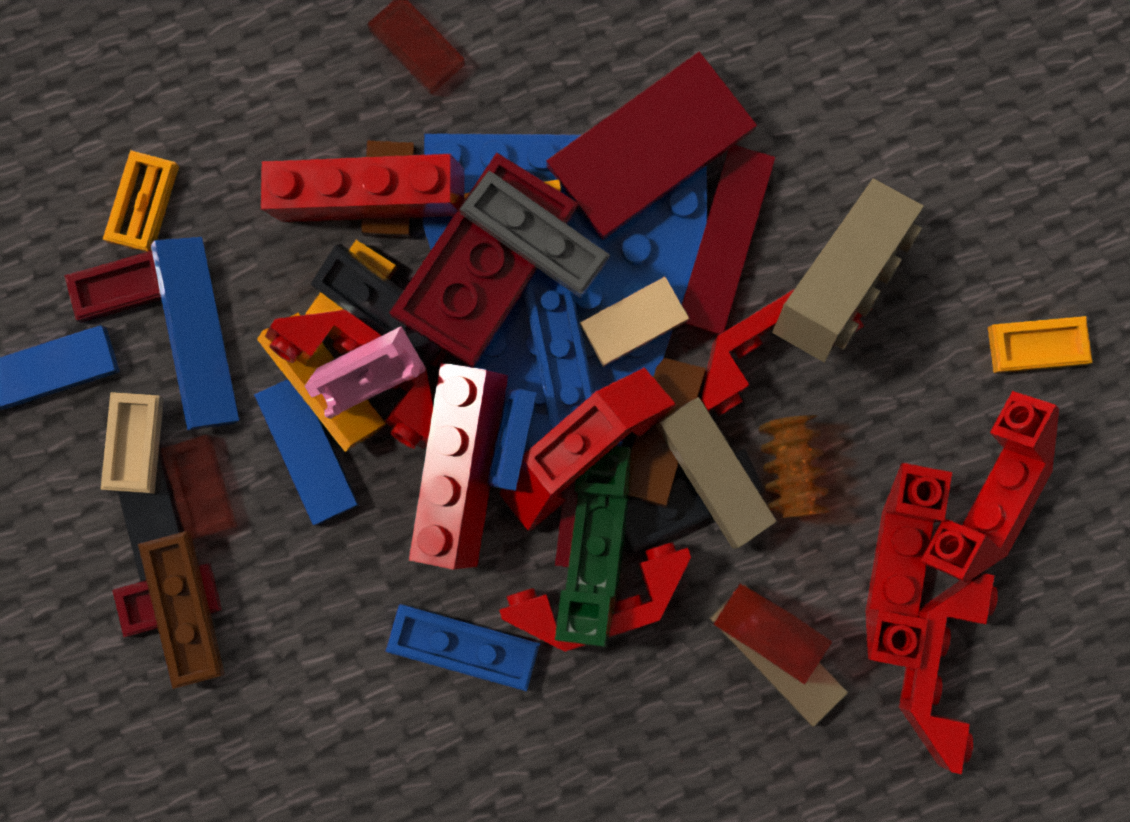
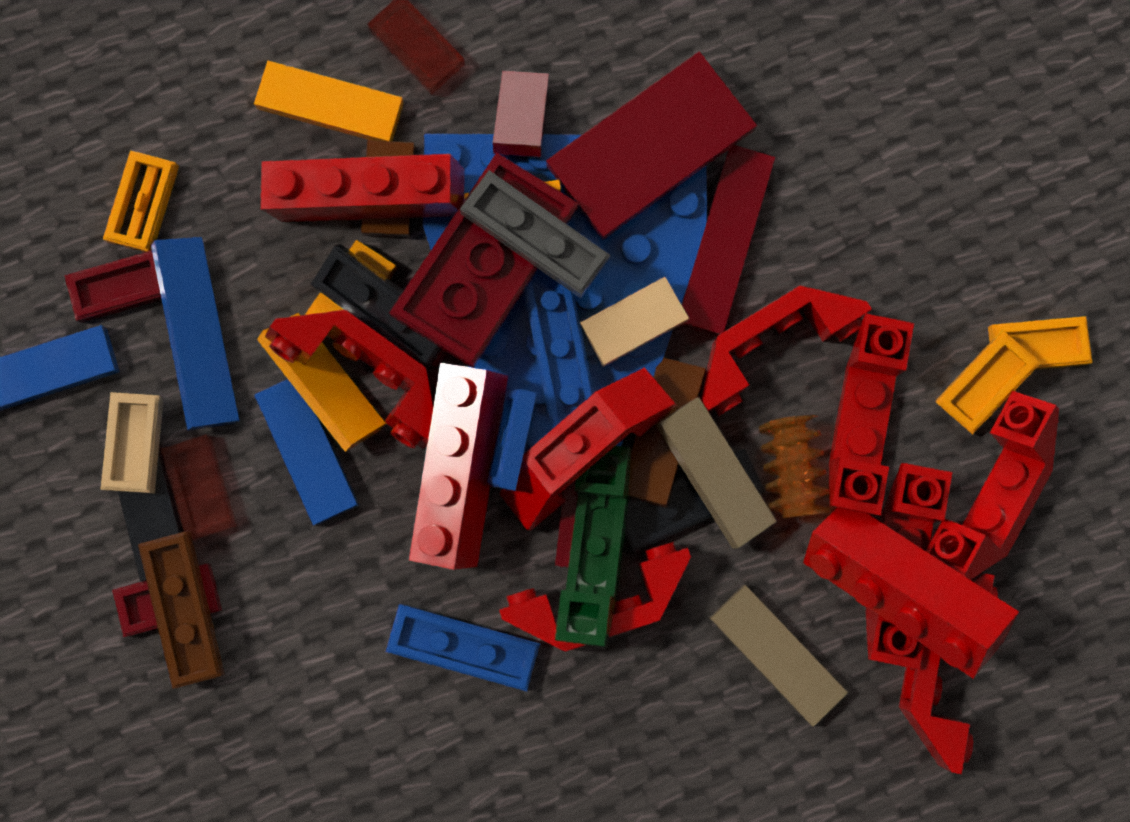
bright pink hinge [305,326,426,419] -> none
clear red slope [713,583,832,685] -> none
dark tan brick [772,178,924,363] -> none
none -> light orange tile [254,60,404,141]
none -> tile [493,71,549,157]
none -> red brick [803,508,1019,679]
none -> red slope [829,314,914,516]
none -> light orange tile [935,330,1041,434]

